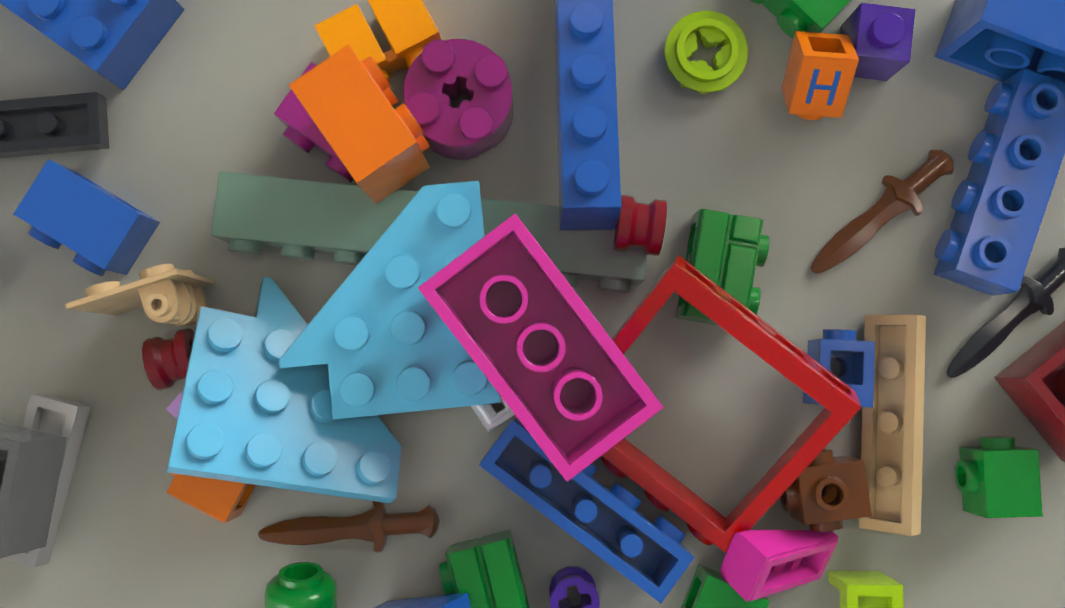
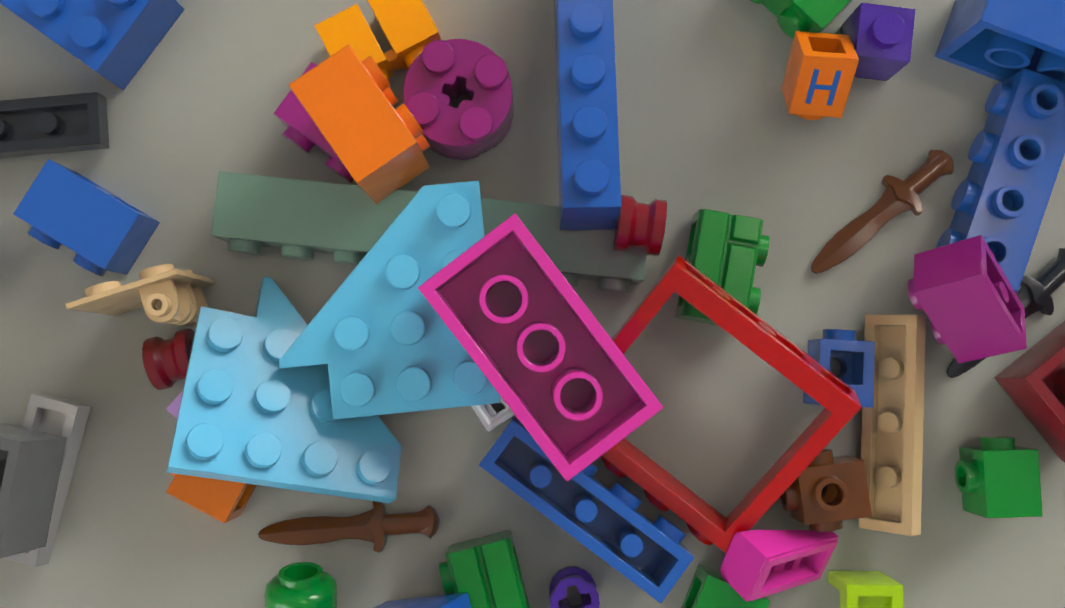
lime gear [664,10,748,95] -> none
none -> magenta brick [907,235,1027,363]

